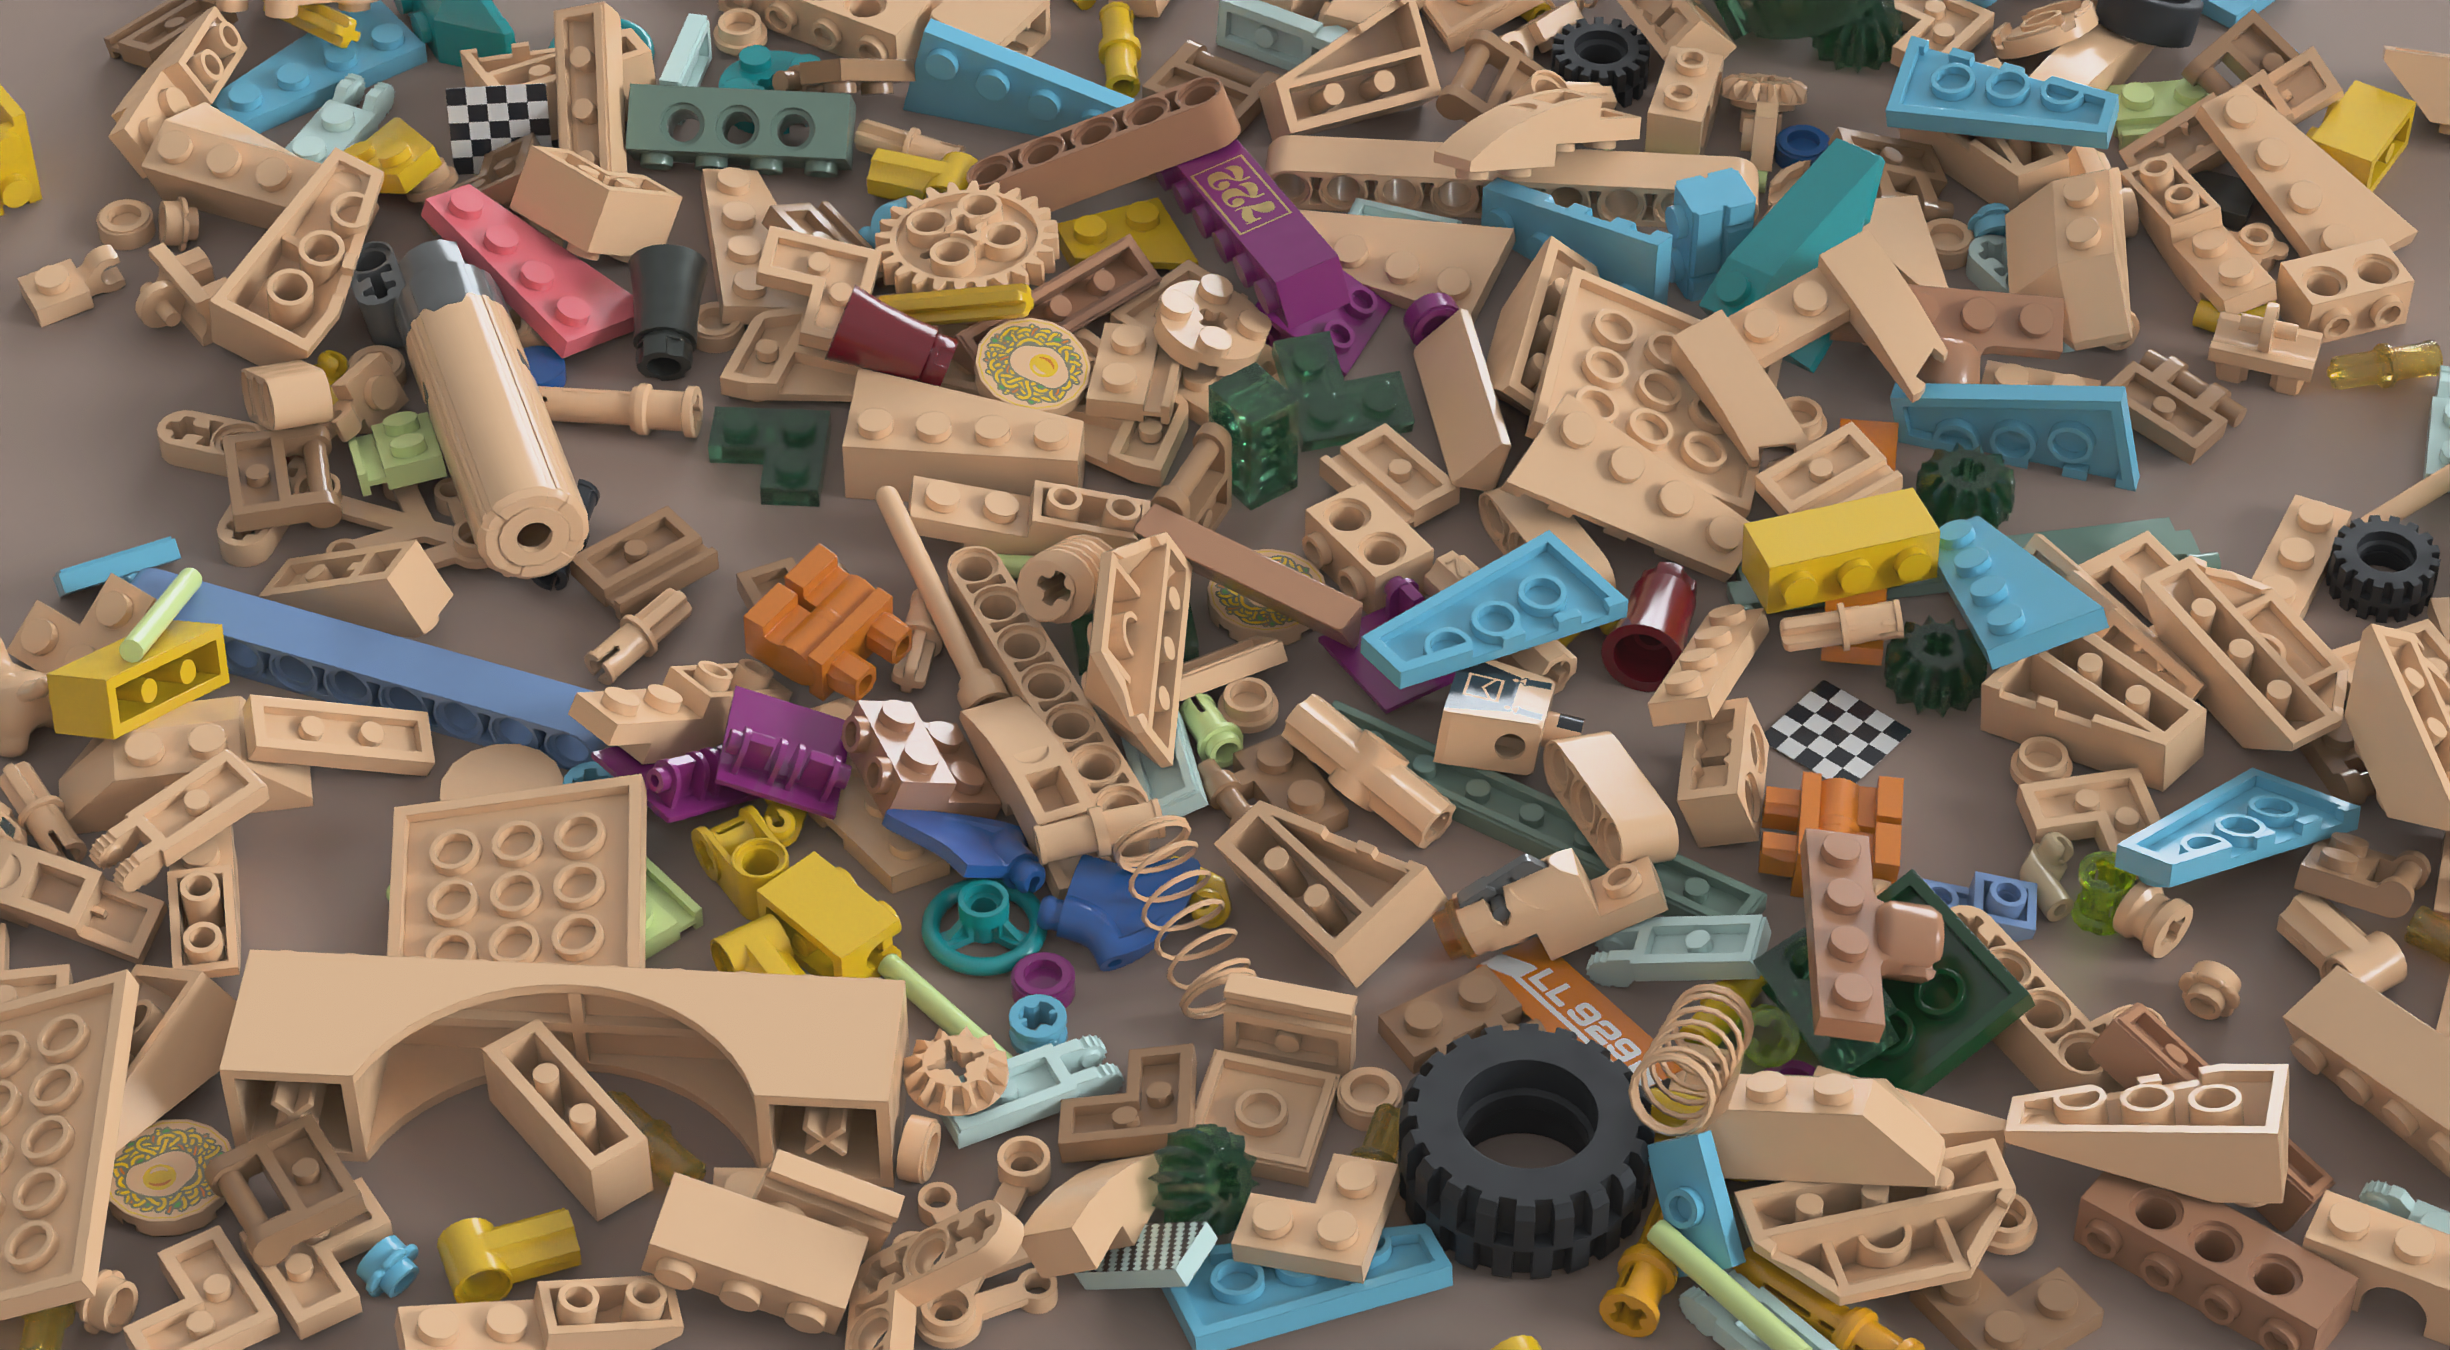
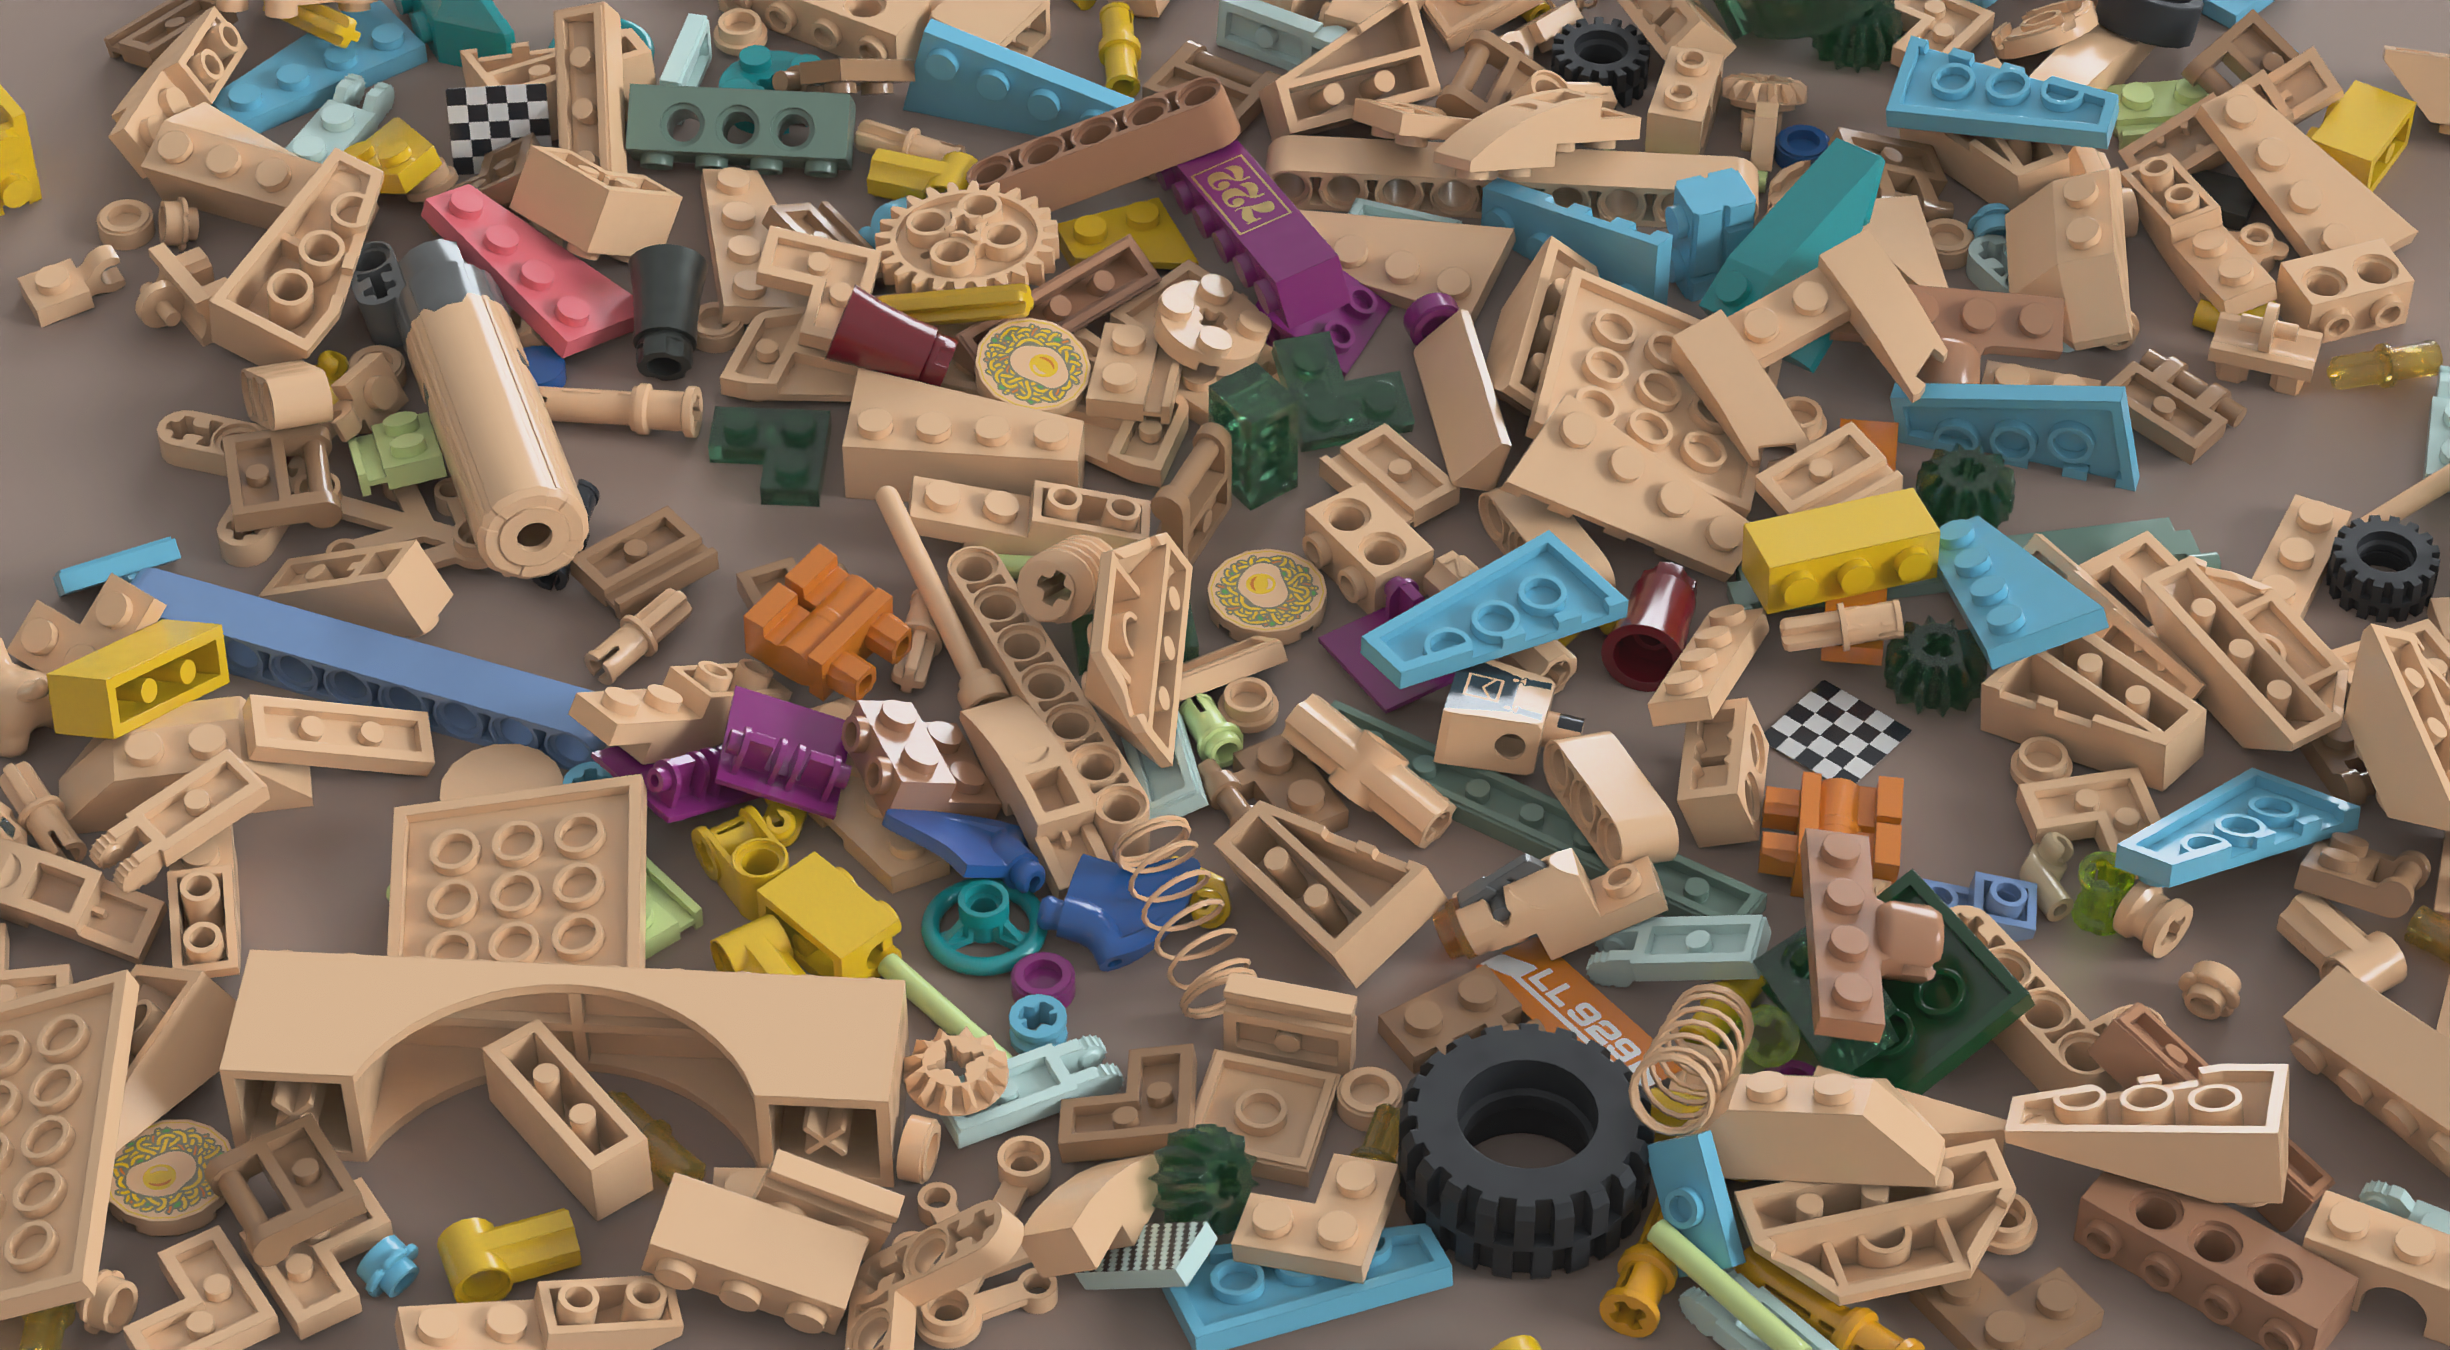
yellowish green bar [119,568,202,663] -> none
light nougat pin [1032,798,1166,865] -> none
nougat slope [1134,503,1363,649] -> none
none -> light nougat plate [1352,98,1473,148]

